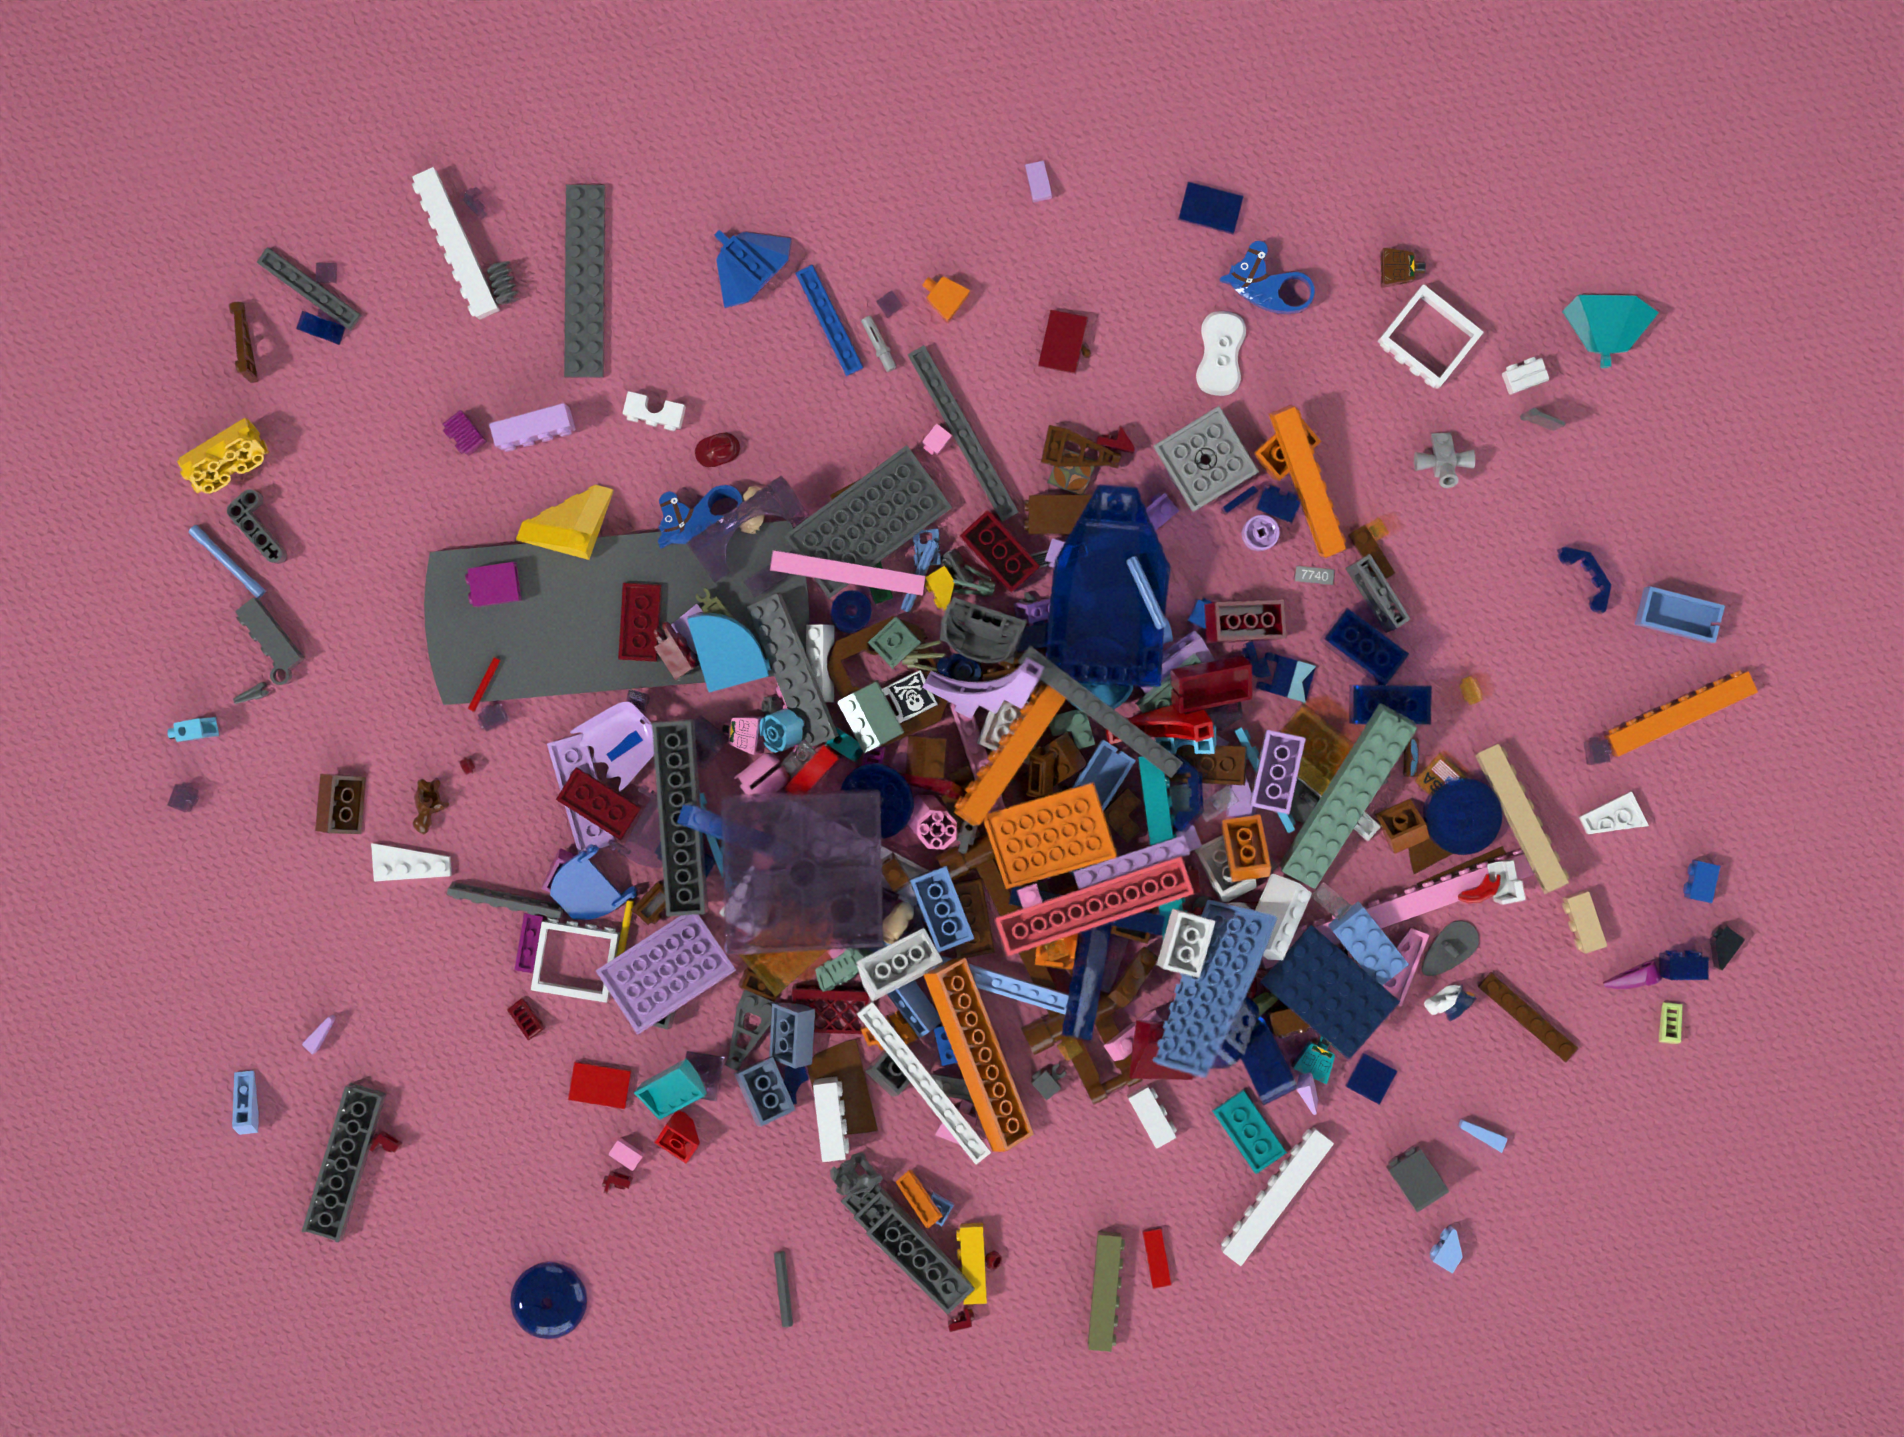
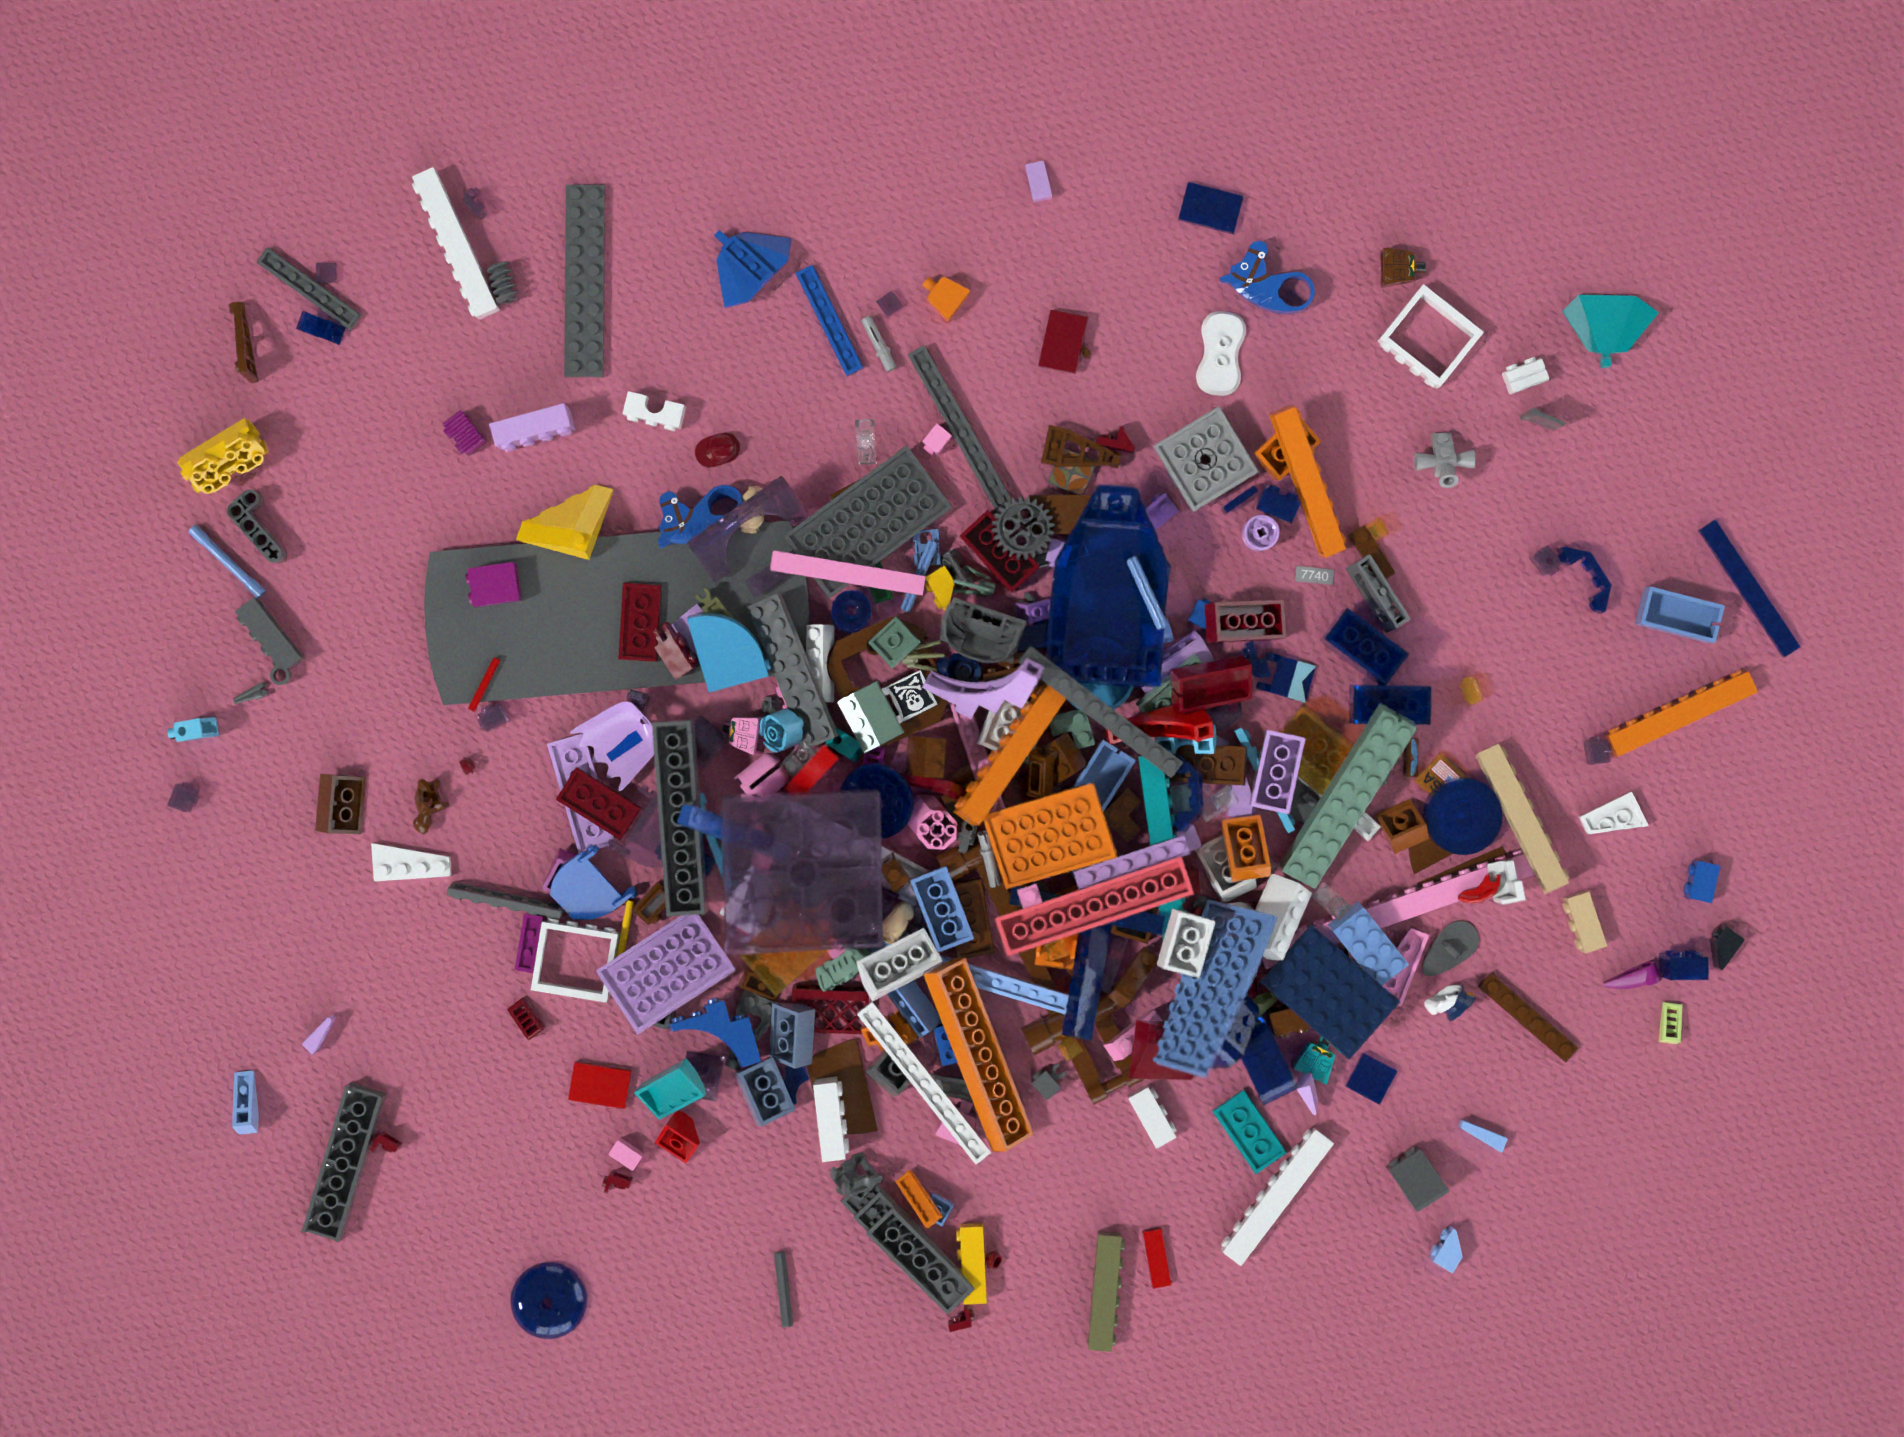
none -> blue arch [668,997,761,1067]
none -> clear slope [855,419,877,465]
none -> light grey pin [977,830,1001,887]
none -> dark grey gear [991,496,1055,560]
none -> clear purple brick [1529,545,1562,576]
none -> clear blue tile [1698,519,1801,657]

